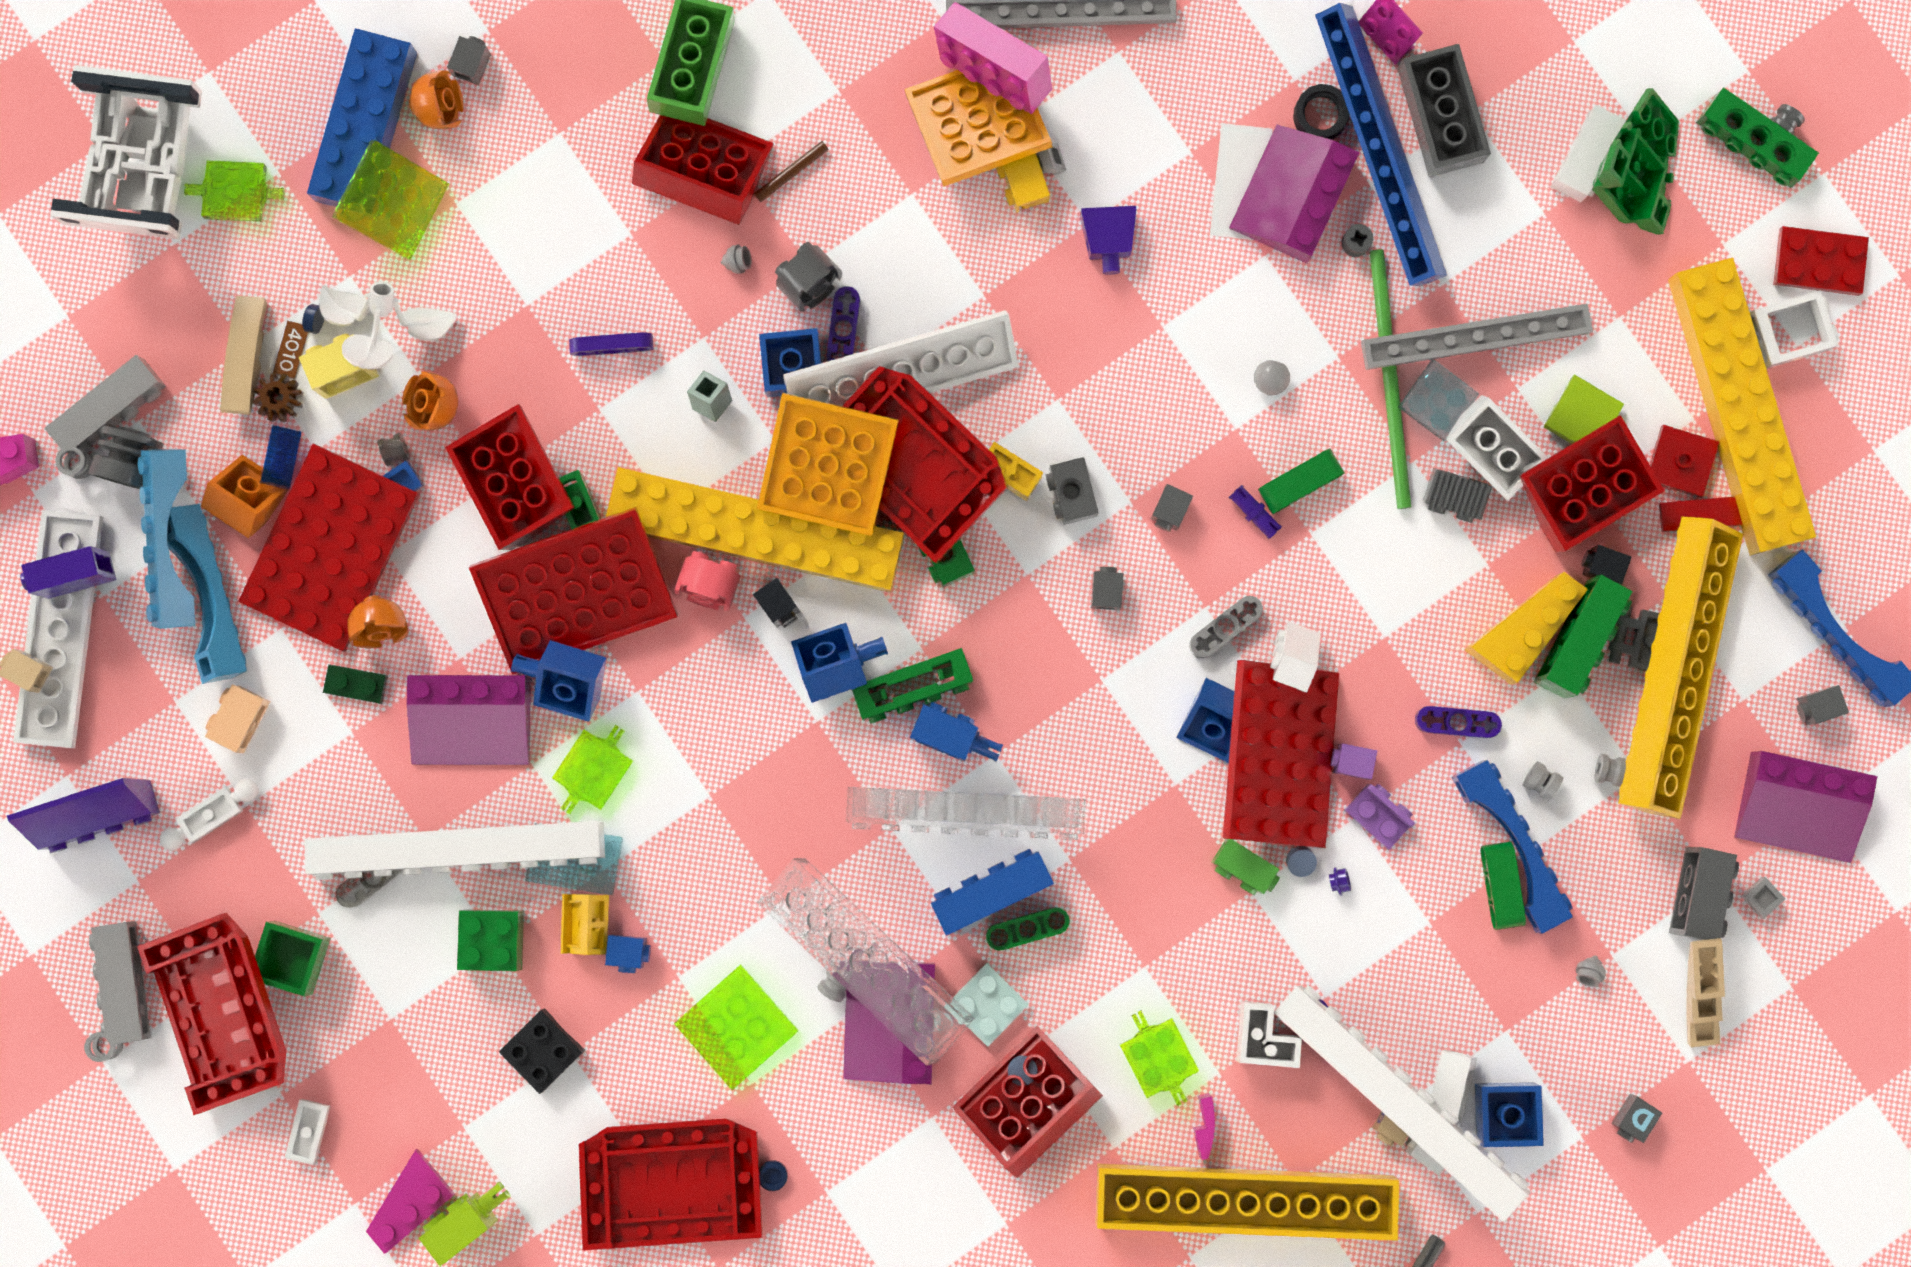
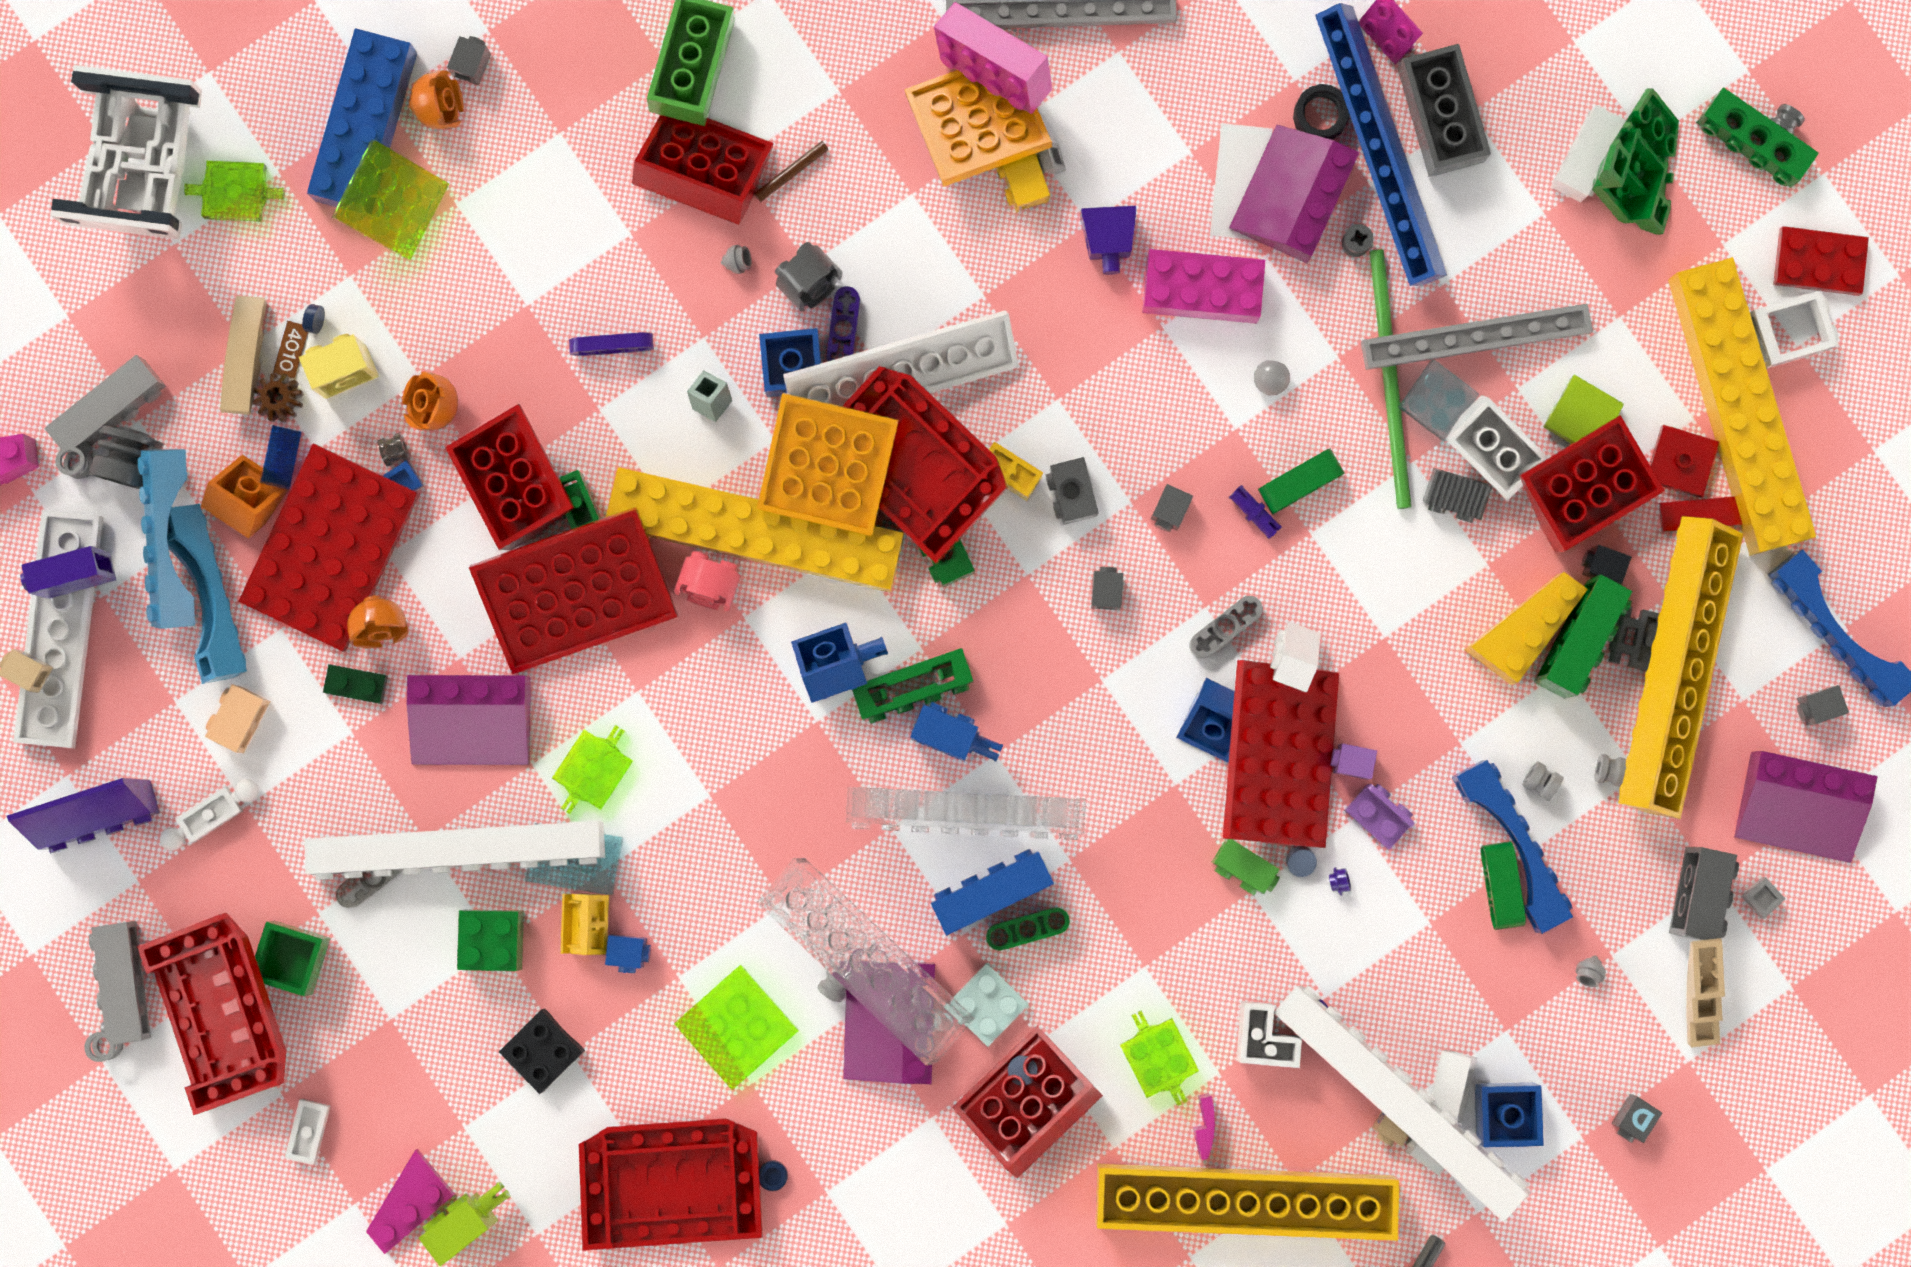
white plant [319,281,457,370] -> none
blue brick [511,640,607,722] -> none
black brick [753,578,801,628] -> none
dark purple beam [1415,706,1502,738] -> none
none -> dark pink brick [1142,249,1266,324]

